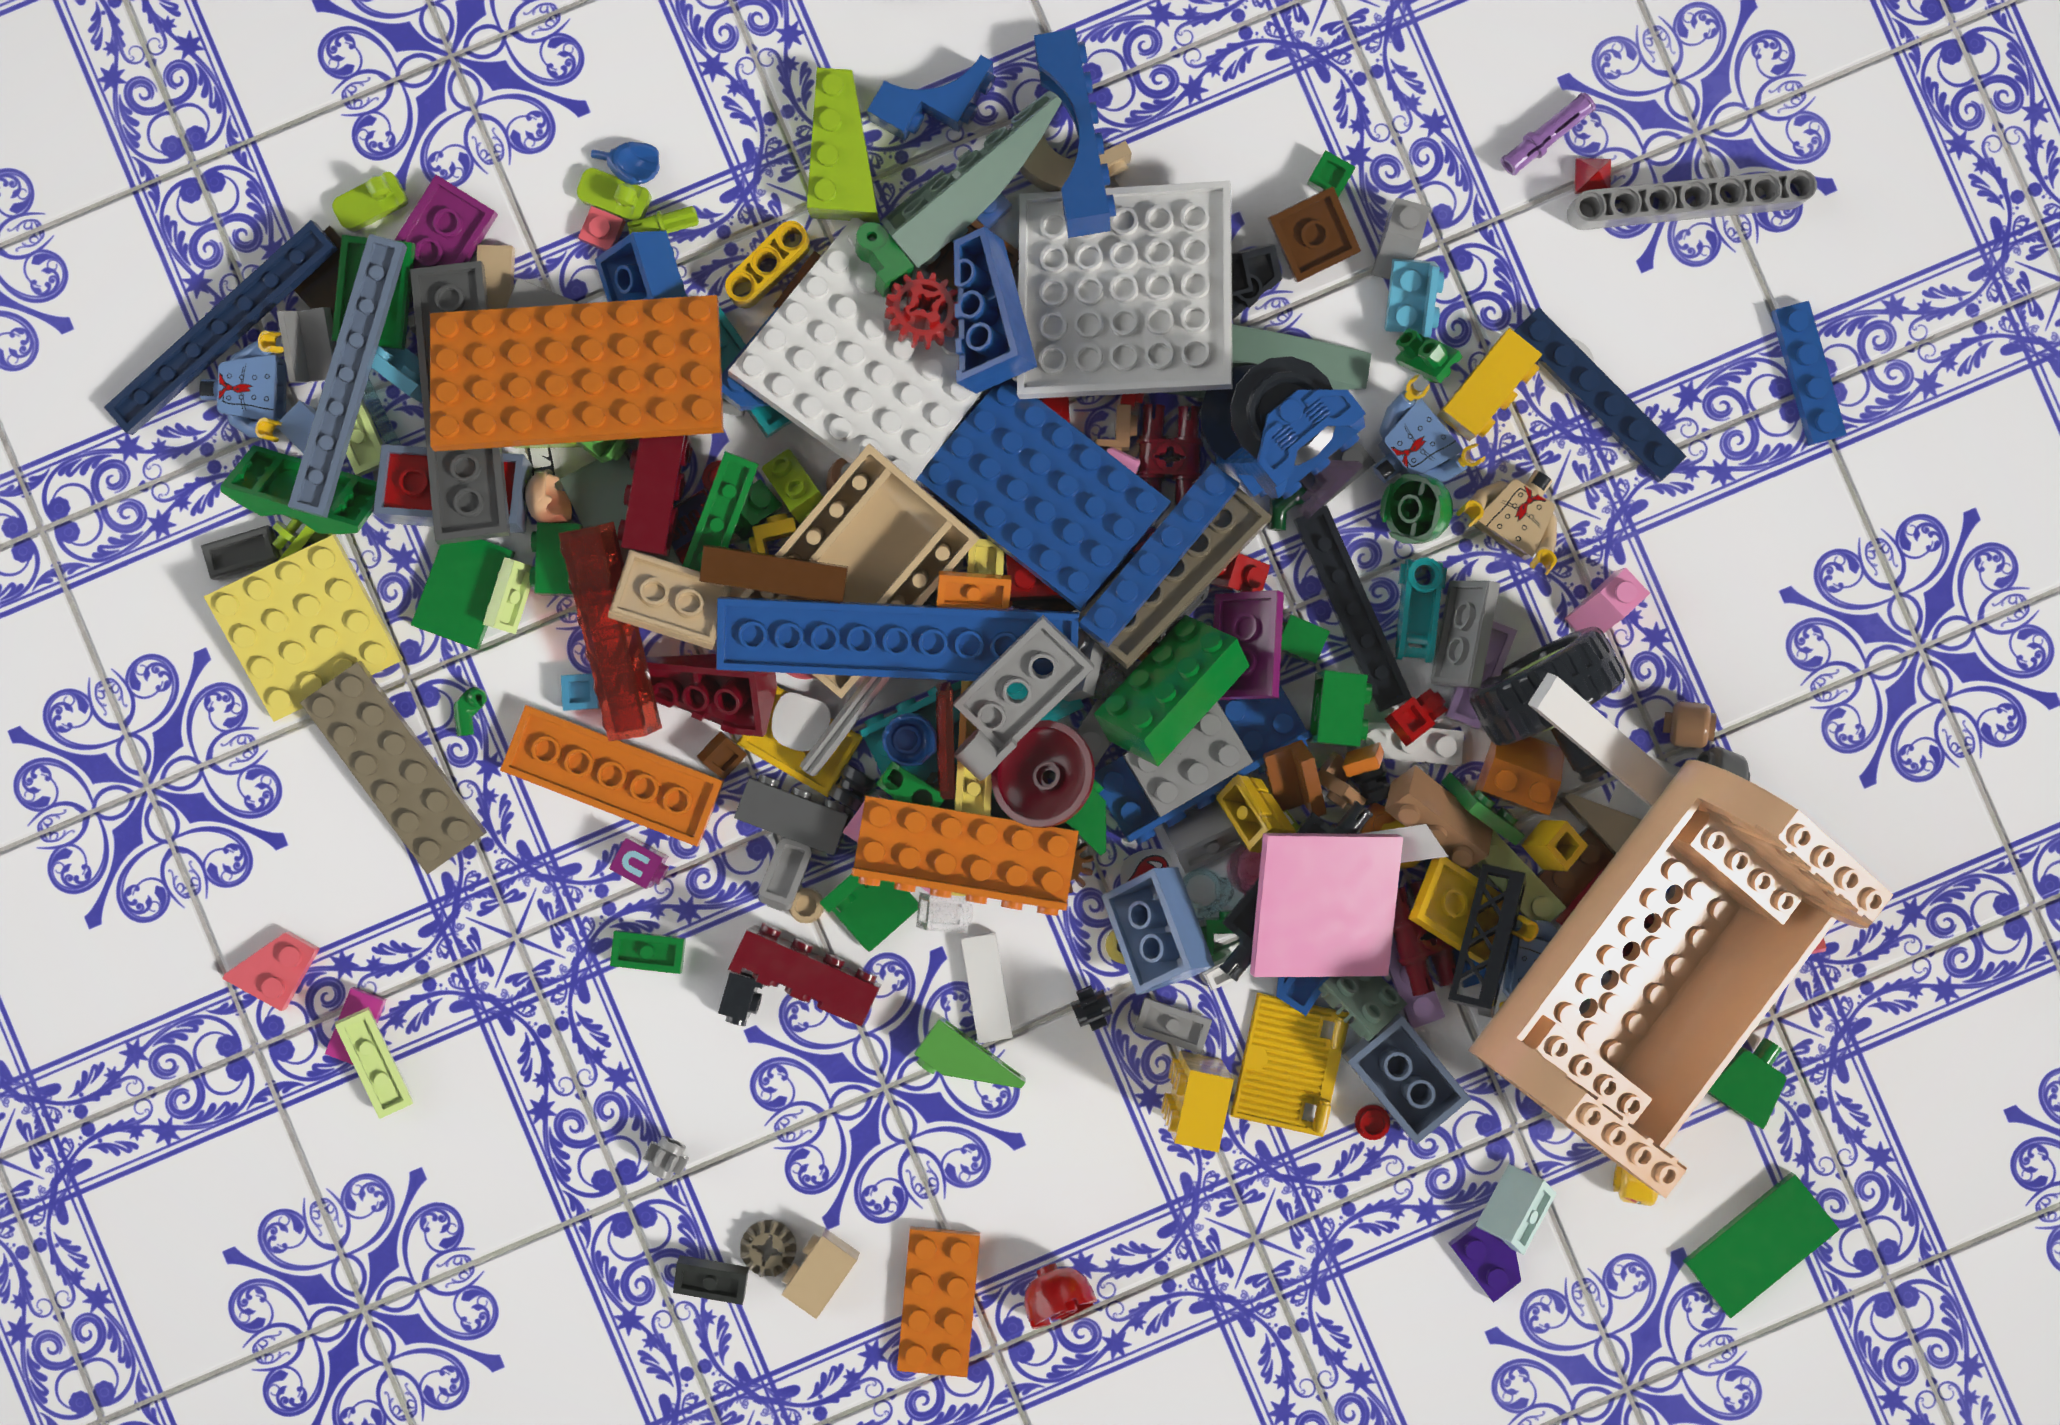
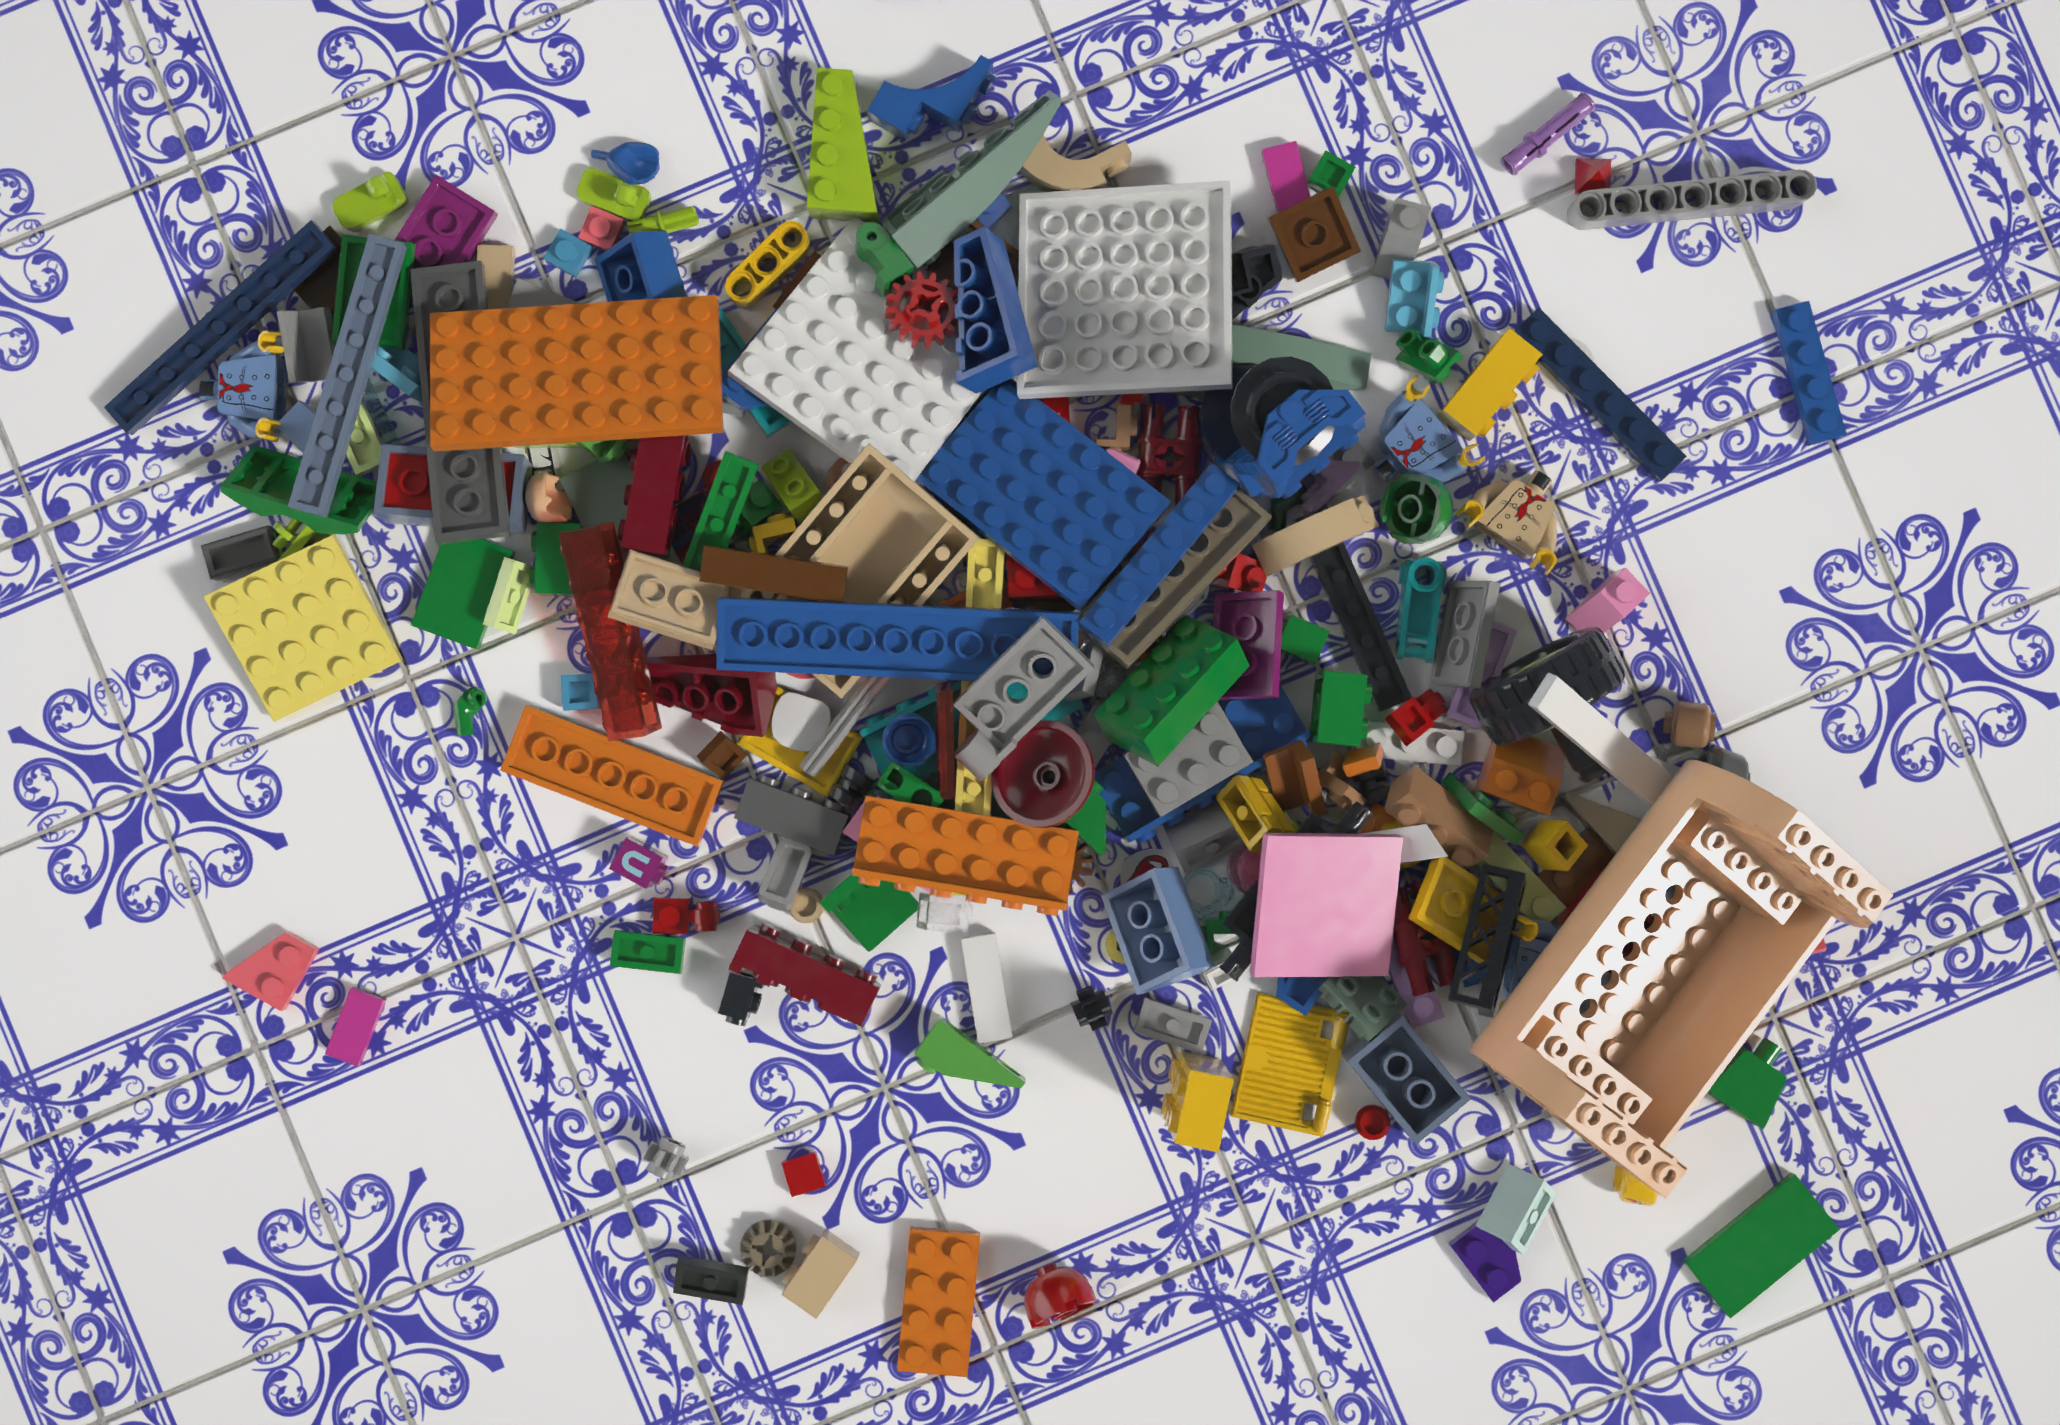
dark tan plate [300,661,487,874] -> none
yellowish green plate [335,1007,413,1119] -> none
orange plate [936,571,1012,609] -> none
blue arch [1034,28,1116,238] -> none
none -> dark azure plate [543,228,593,278]
none -> red plate [653,897,721,934]
none -> red tile [781,1151,826,1197]
none -> tan arch [1252,495,1379,577]
none -> dark pink tile [1261,141,1310,213]

